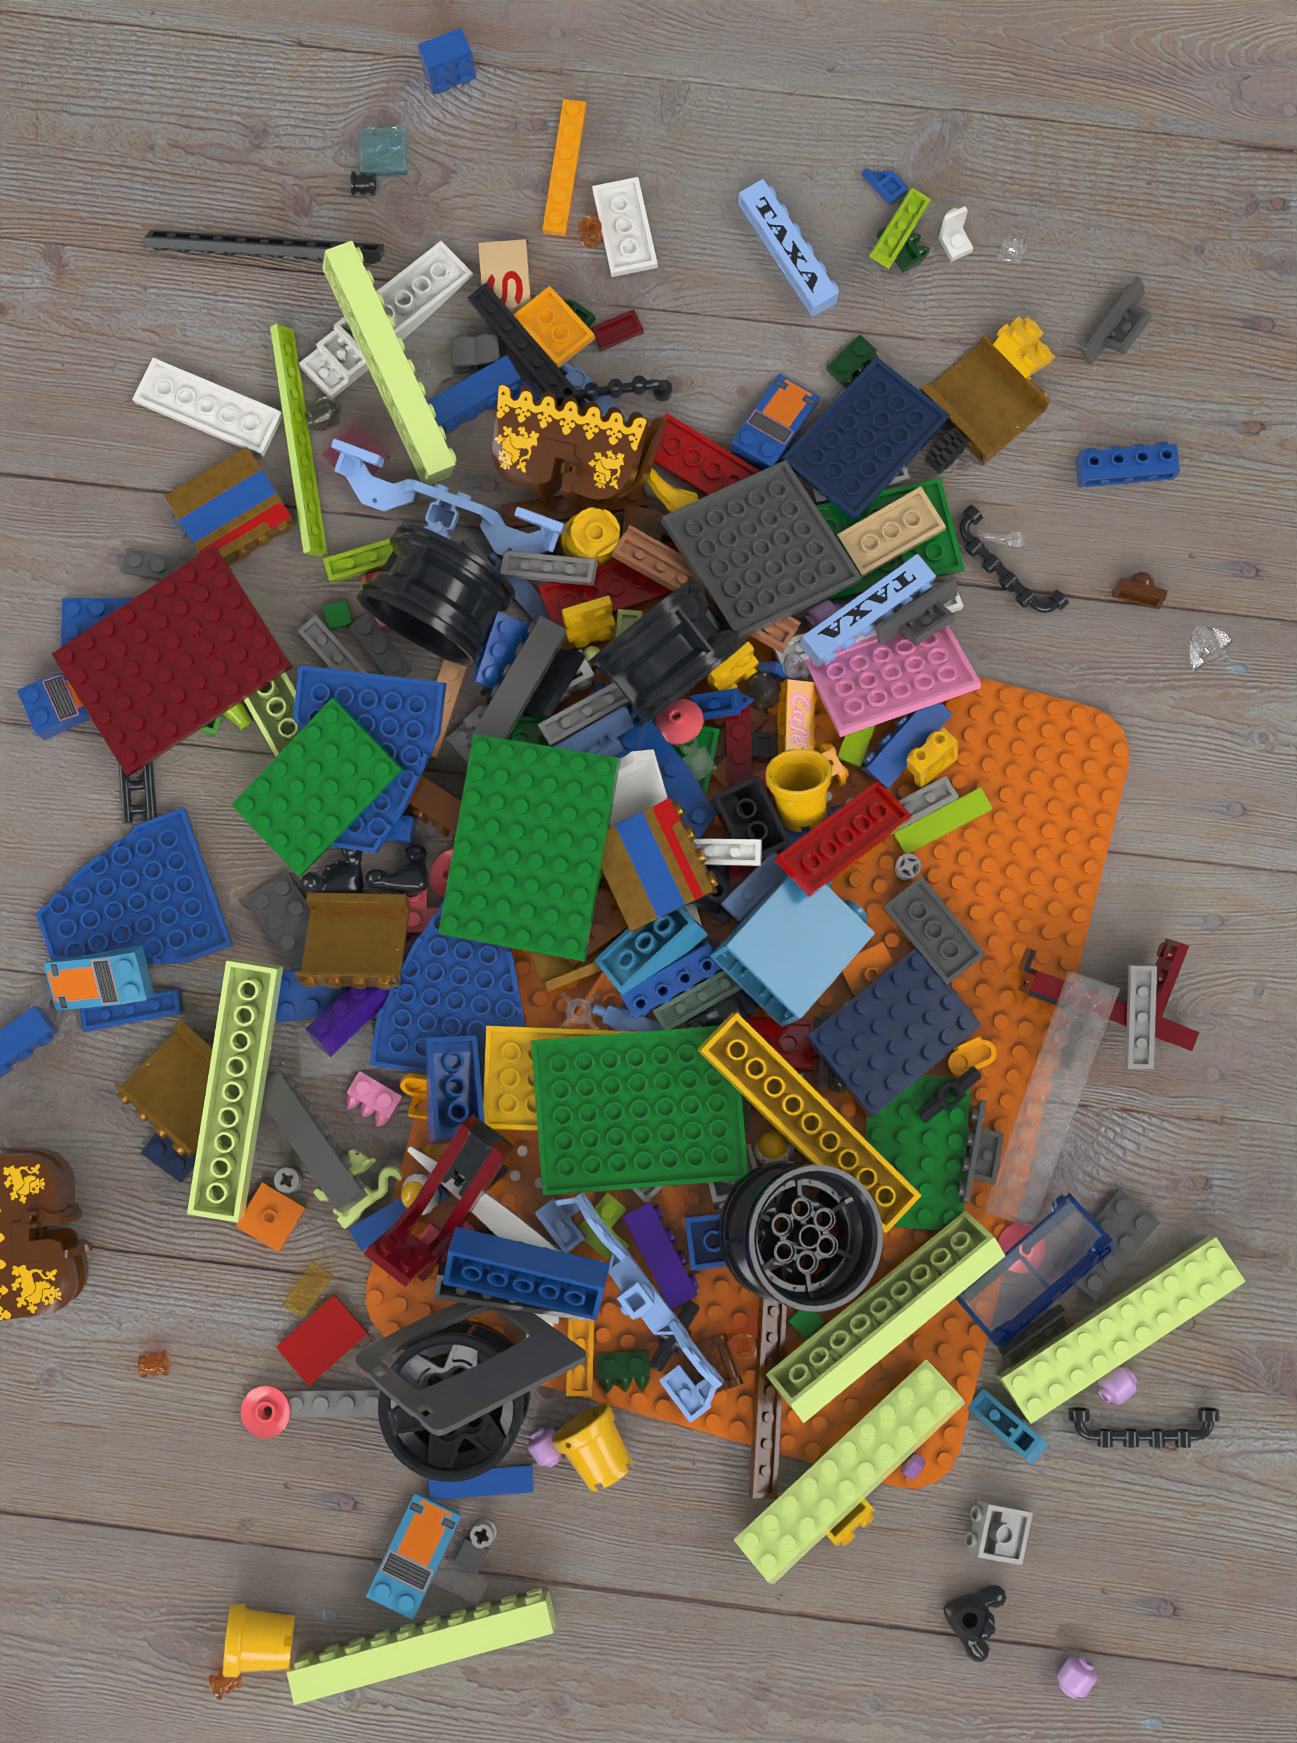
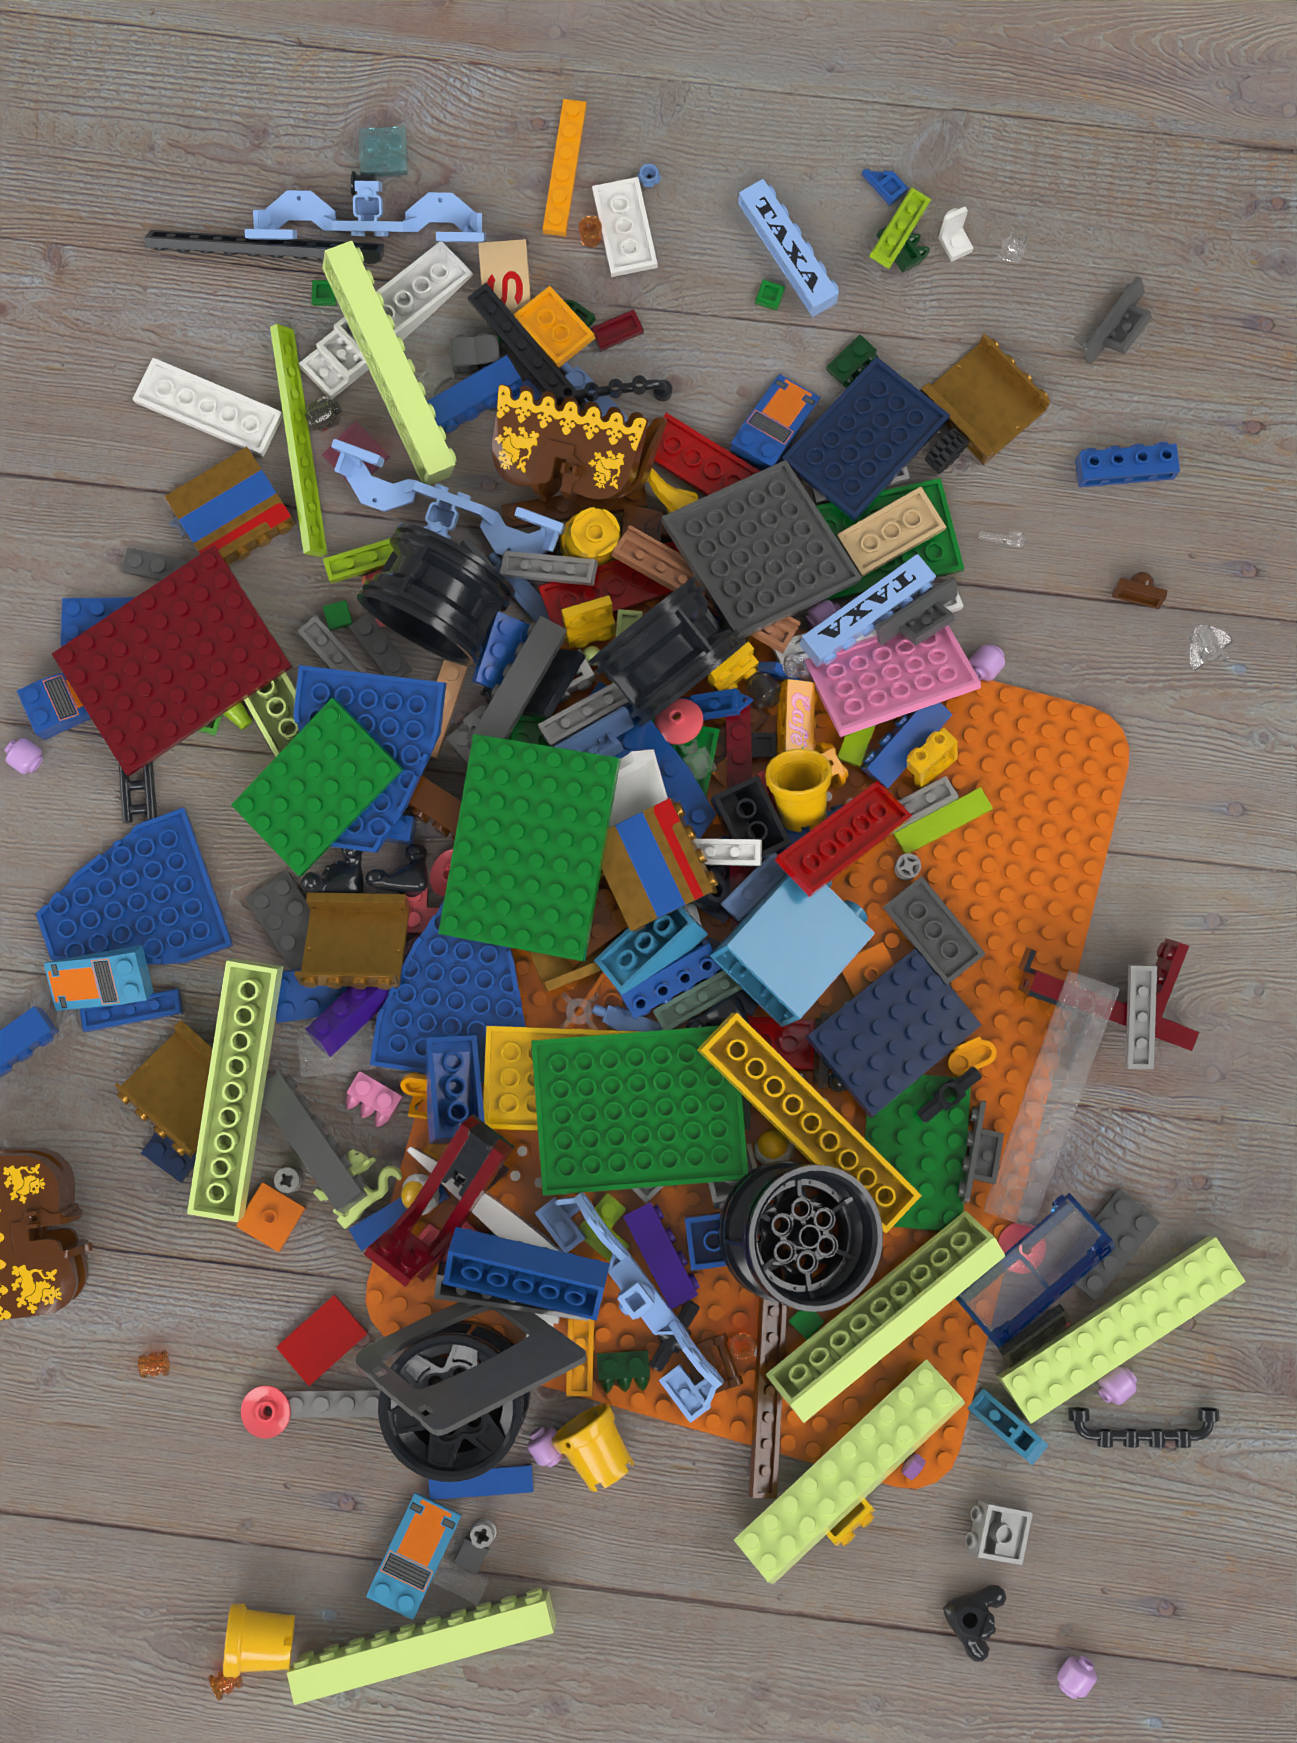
clear yellow plate [282,1261,334,1319] -> none
blue brick [417,28,476,94] -> none
black bar [959,504,1069,613] -> none
yellow plate [993,316,1056,378] -> none
none -> lavender head [4,738,44,774]
none -> light blue piece [245,181,486,243]
none -> green tile [312,280,337,306]
none -> medium blue plate [637,164,661,188]
none -> green tile [755,279,785,311]
none -> lavender head [969,644,1005,681]

